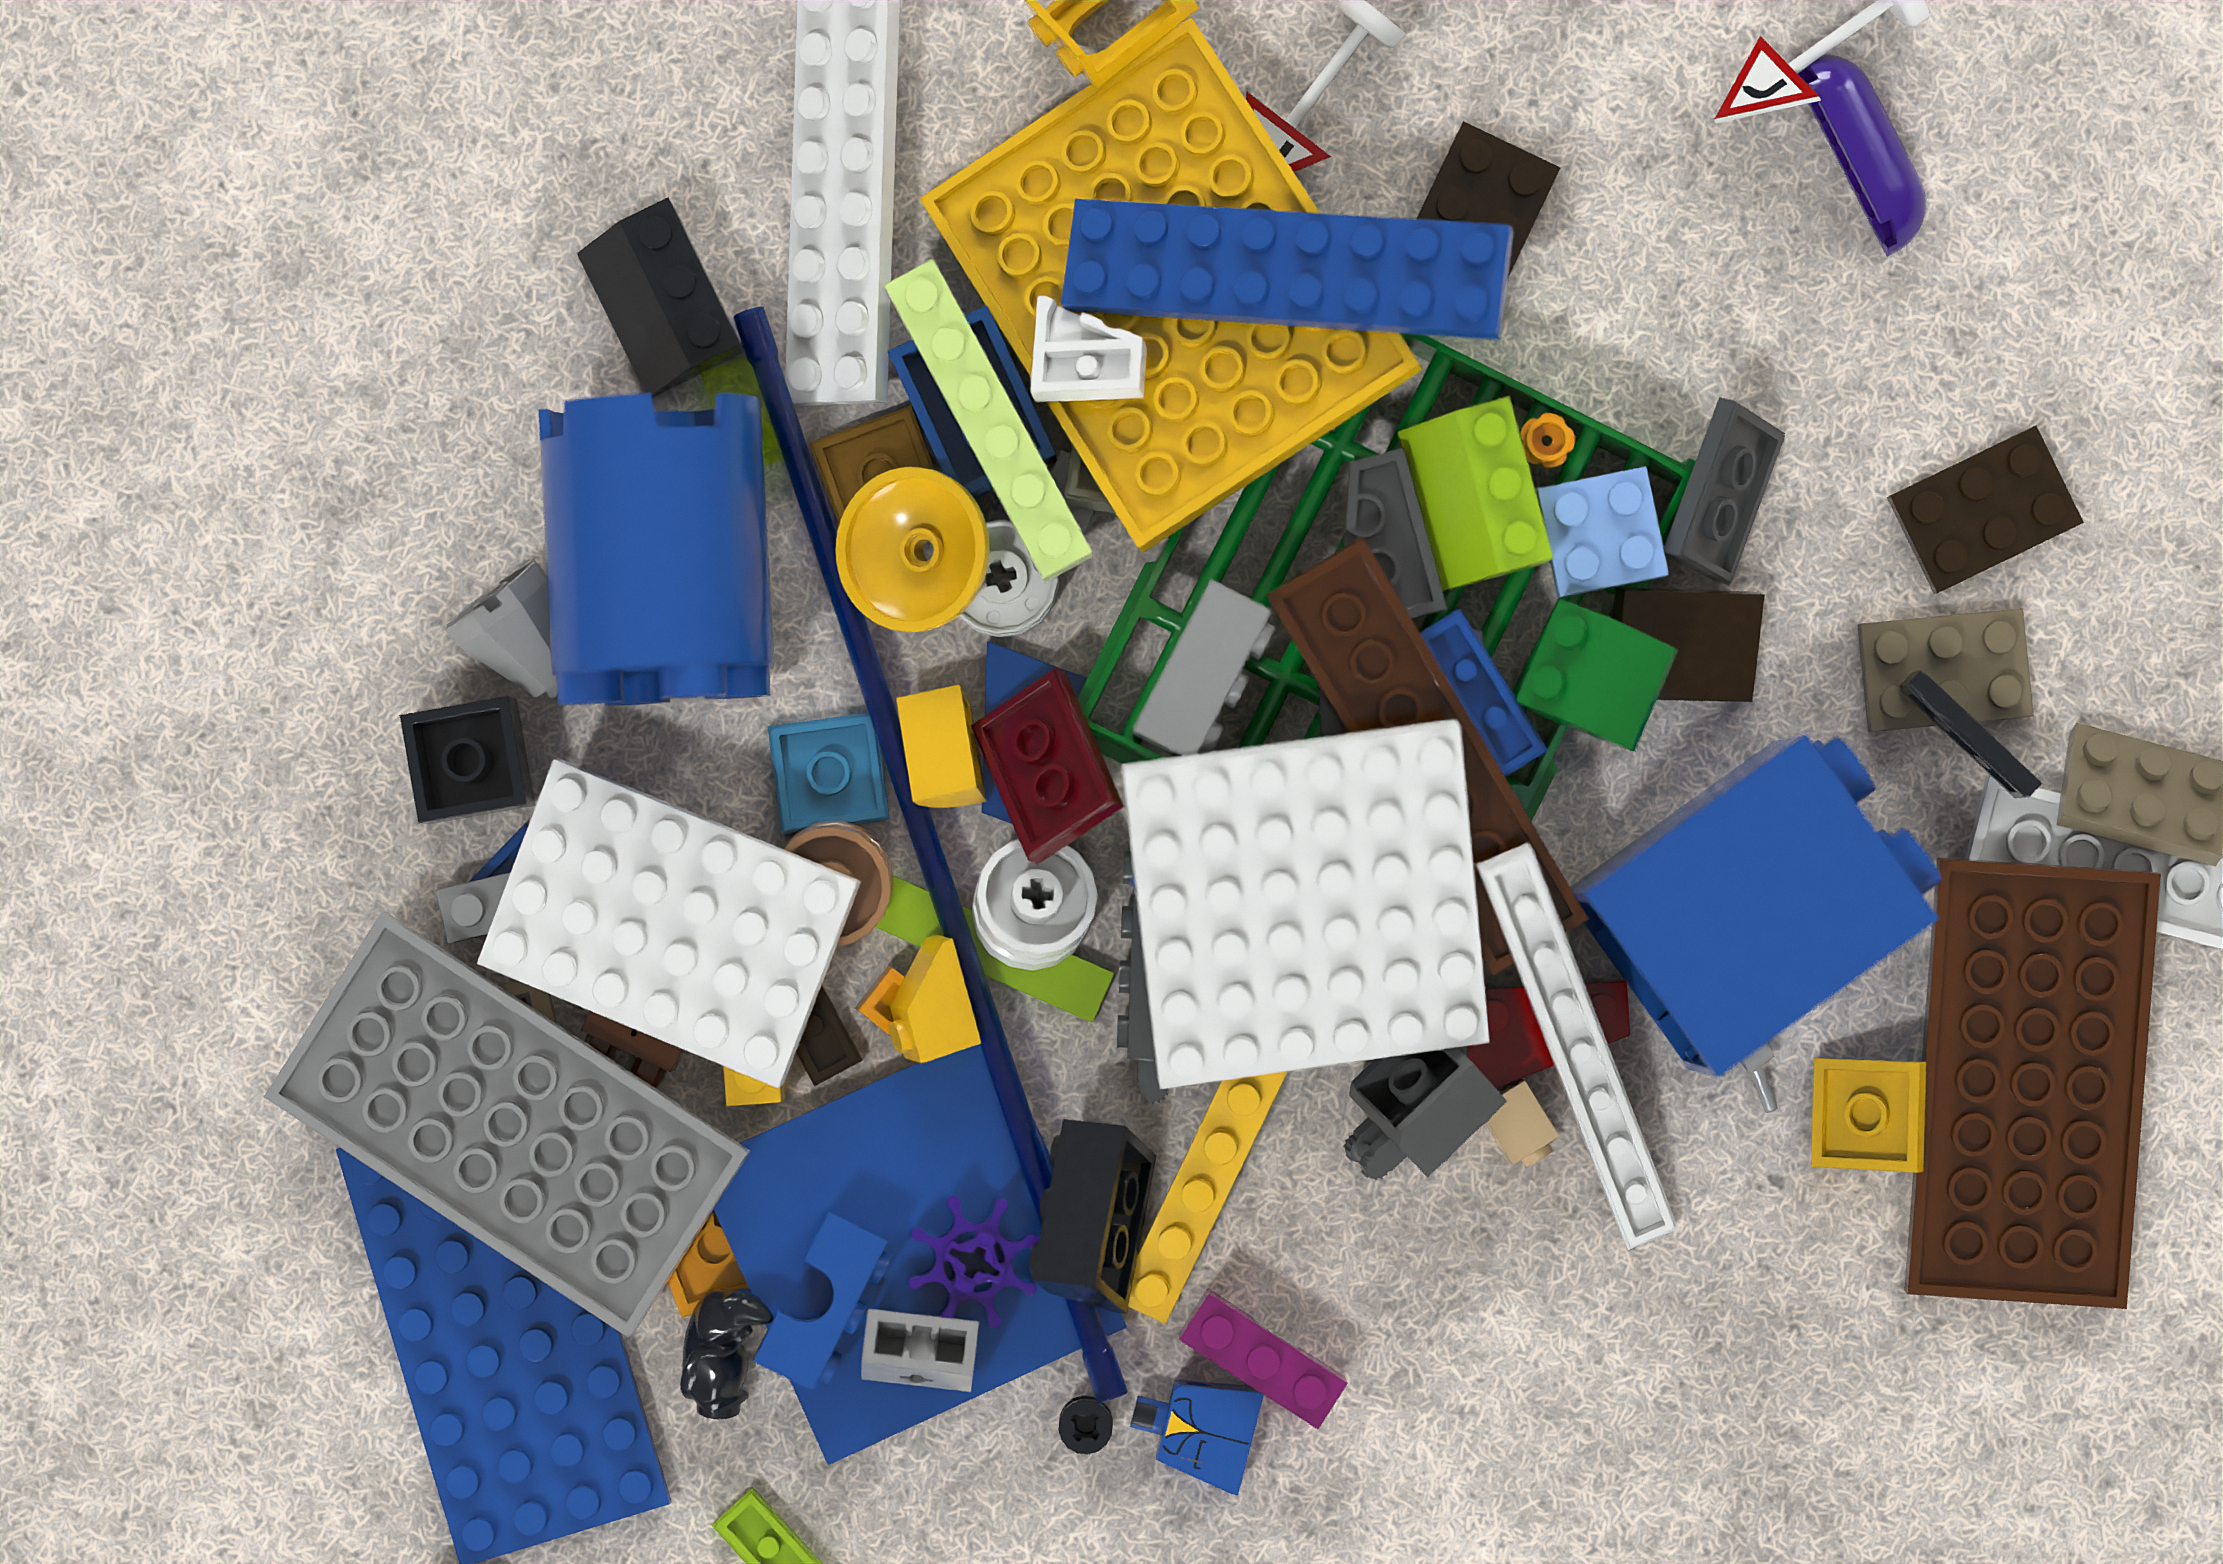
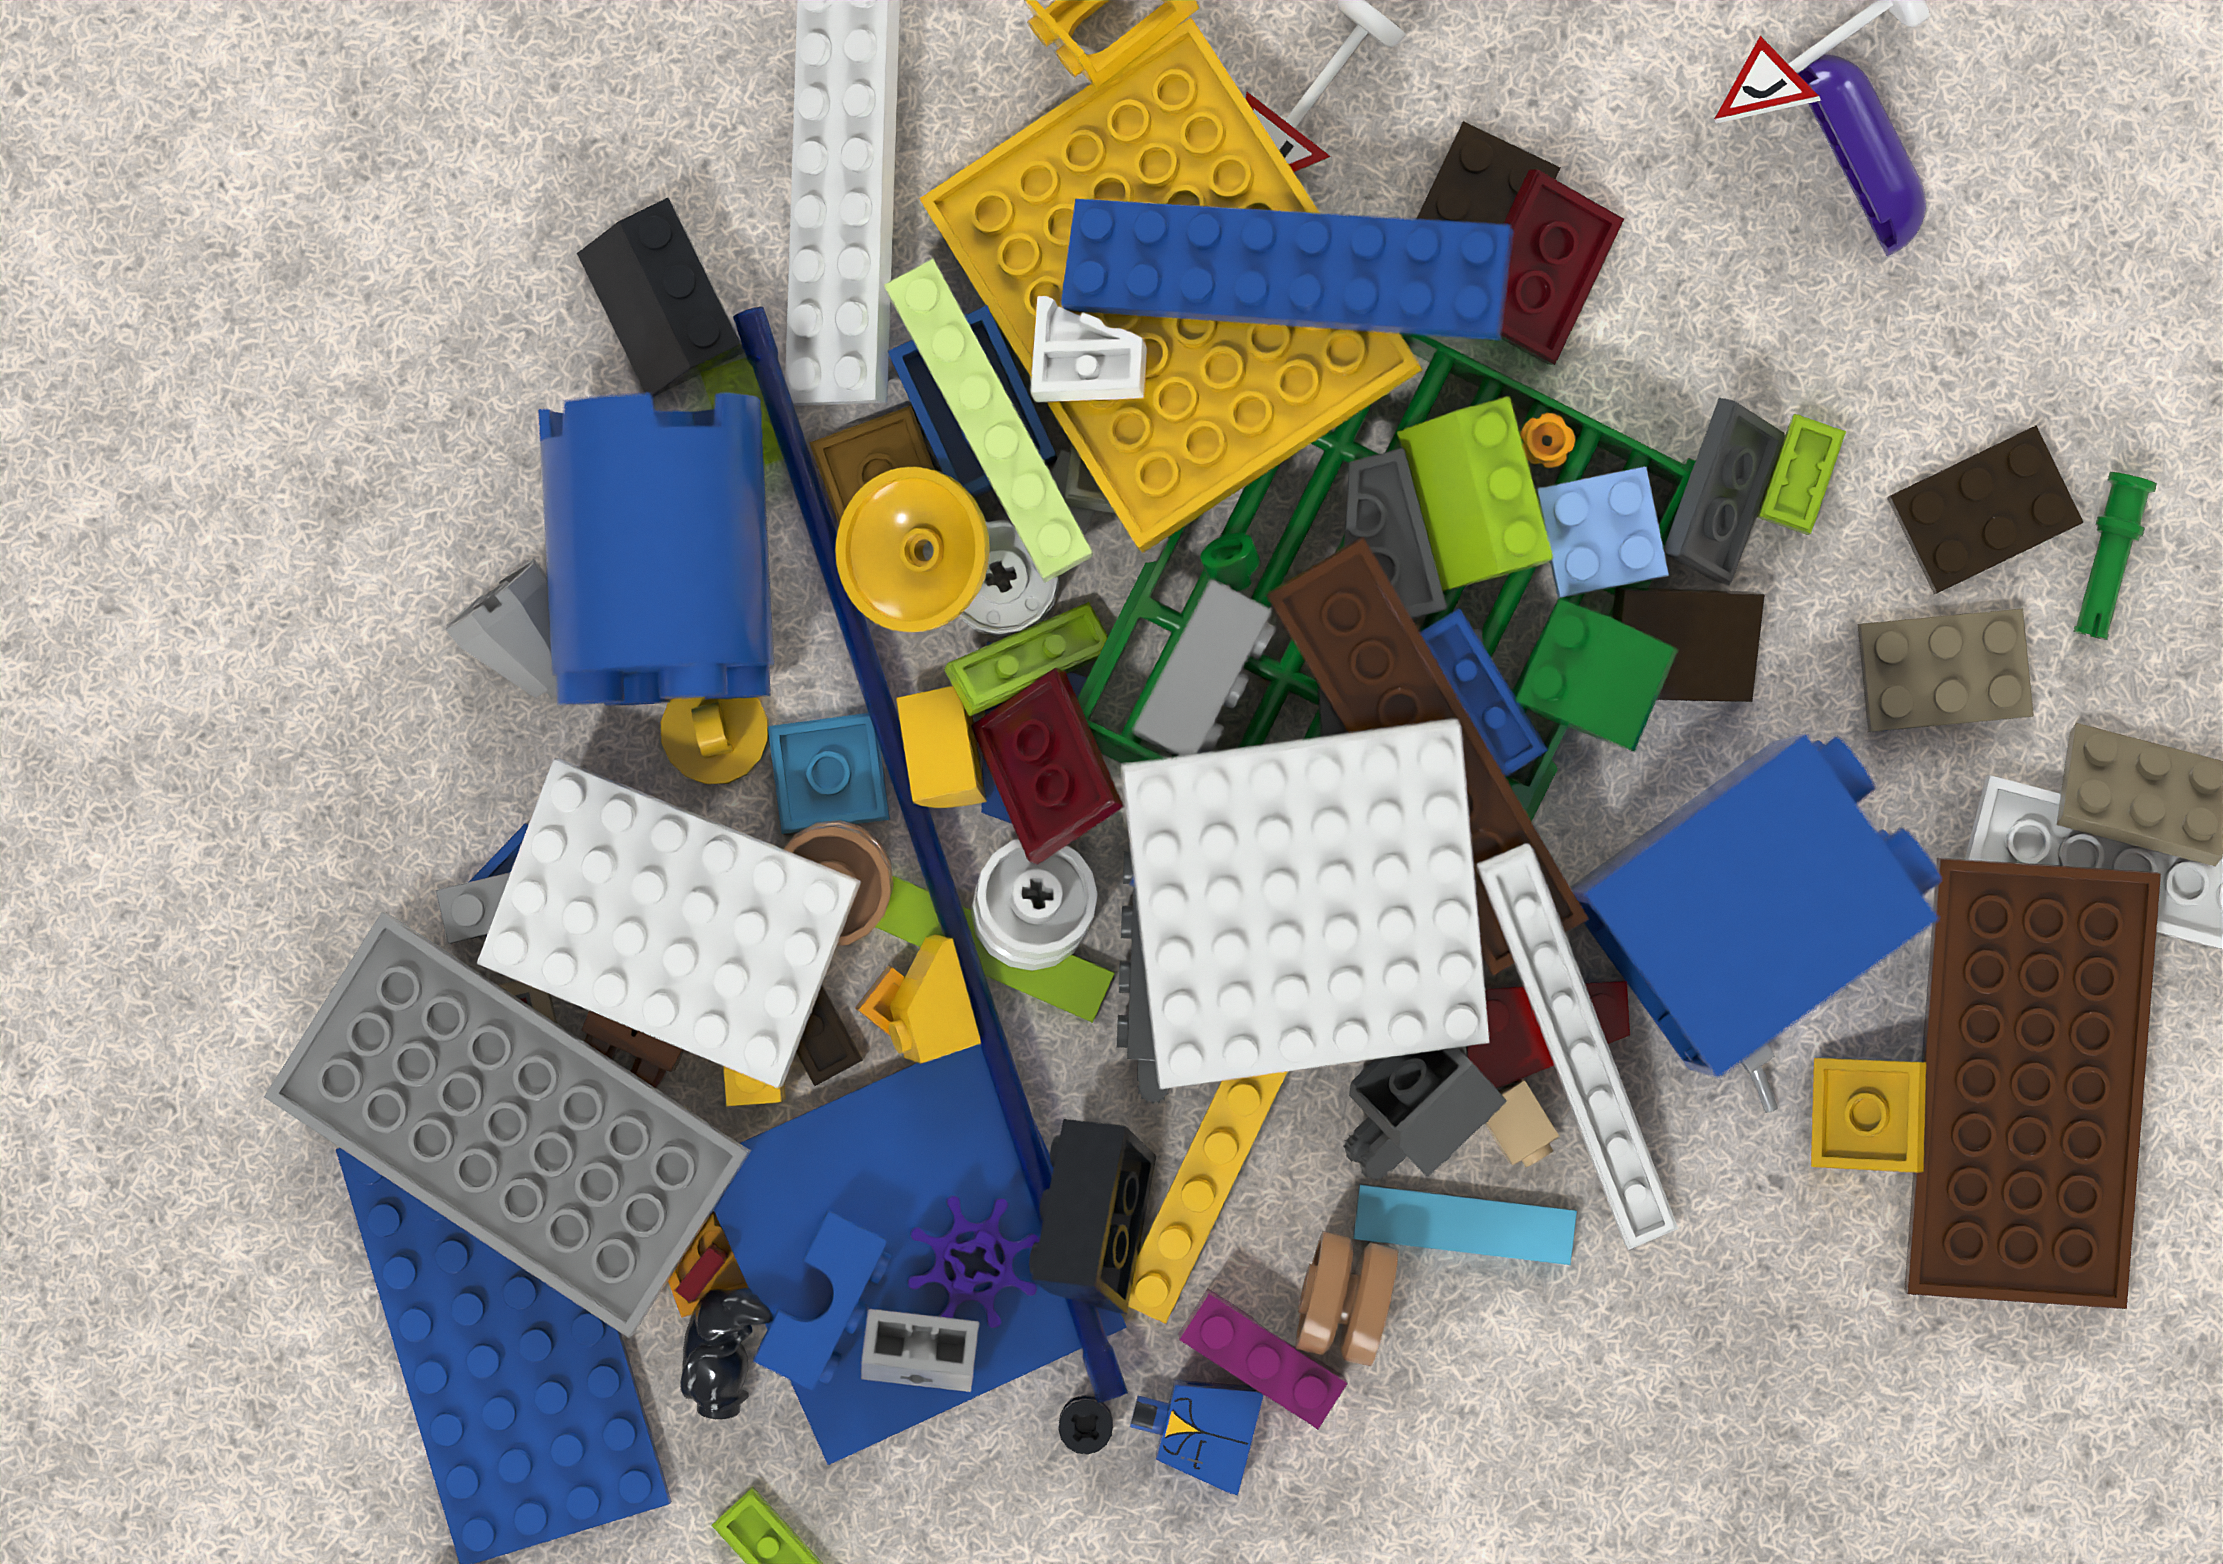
black brick [400,696,535,824] -> none
black tile [1899,669,2042,798] -> none
none -> yellow tile [661,697,769,784]
none -> dark red tile [675,1242,728,1303]
none -> lime tile [944,602,1108,717]
none -> green tile [1200,533,1260,592]
none -> medium nougat wheel [1295,1231,1399,1367]
none -> medium azure tile [1353,1184,1577,1265]
none -> dark red tile [1500,169,1624,365]
none -> lime plate [1757,414,1846,535]
none -> green pin [2073,472,2157,640]

